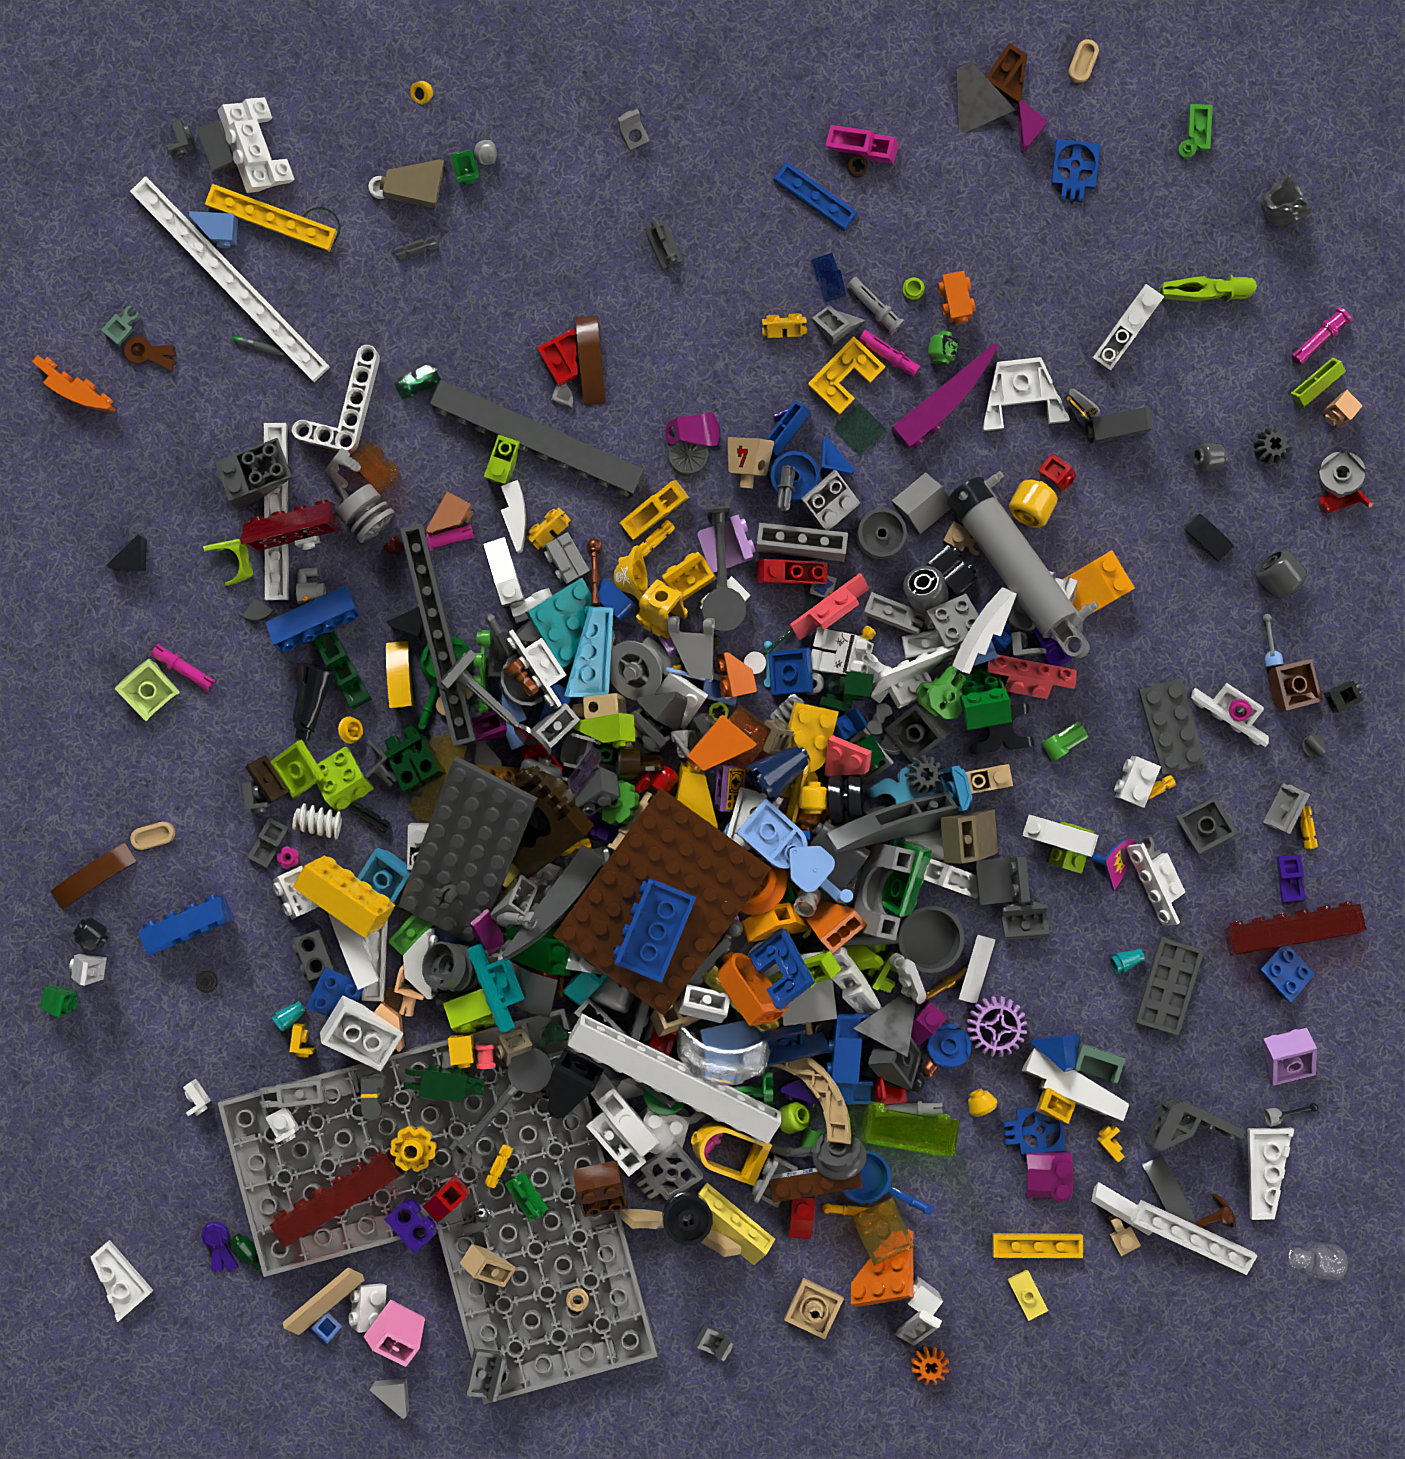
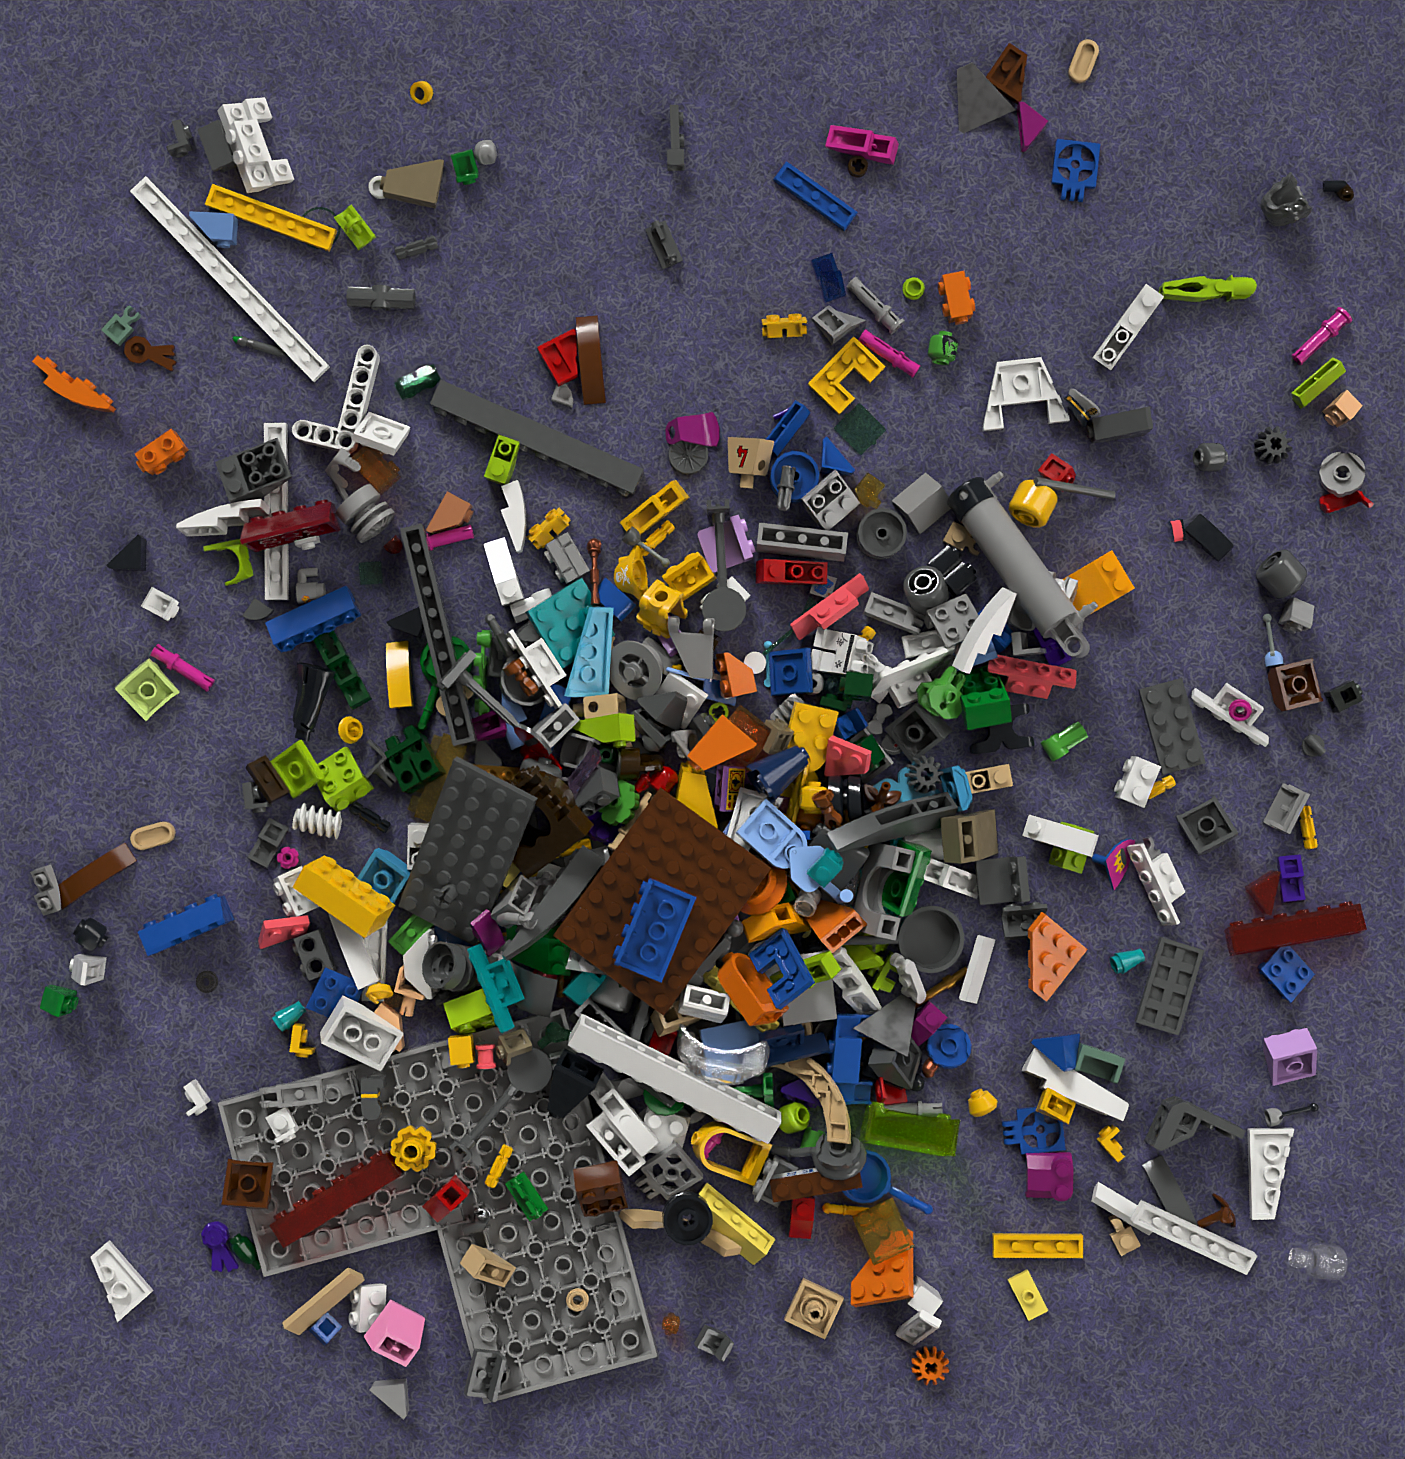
dark purple brick [384,1197,438,1253] -> none
dark green hinge [403,1064,485,1102] -> none
light grey bracket [618,109,649,150] -> none
magenta slope [891,342,999,449] -> none
lavender gear [967,996,1027,1057] -> none
bright green hinge [1178,104,1213,159] -> none
none -> light grey slope [30,864,61,916]
none -> orange brick [135,429,189,475]
none -> white bracket [141,587,179,621]
none -> white slope [176,499,271,536]
none -> reddish brown slope [221,1159,274,1209]
none -> coral wing [258,915,310,949]
none -> lime hips [334,204,376,250]
none -> dark grey piece [346,285,416,311]
none -> white plate [352,412,410,456]
none -> tile [359,561,383,585]
none -> yellow hat [365,982,393,1004]
none -> hinge [622,526,670,567]
none -> clear orange plate [662,1312,680,1336]
none -> dark grey plate [667,105,685,171]
none -> teal bracket [807,848,844,888]
none -> dark orange piece [812,789,843,829]
none -> clear yellow bracket [854,473,885,509]
none -> reddish brown plant [863,782,902,813]
none -> orange plate [1028,912,1088,1002]
none -> dark grey bar [1034,477,1115,500]
none -> coral piece [1170,519,1186,542]
none -> clear red slope [1245,870,1281,915]
none -> light grey slope [1278,597,1314,634]
none -> arm [1323,180,1354,202]

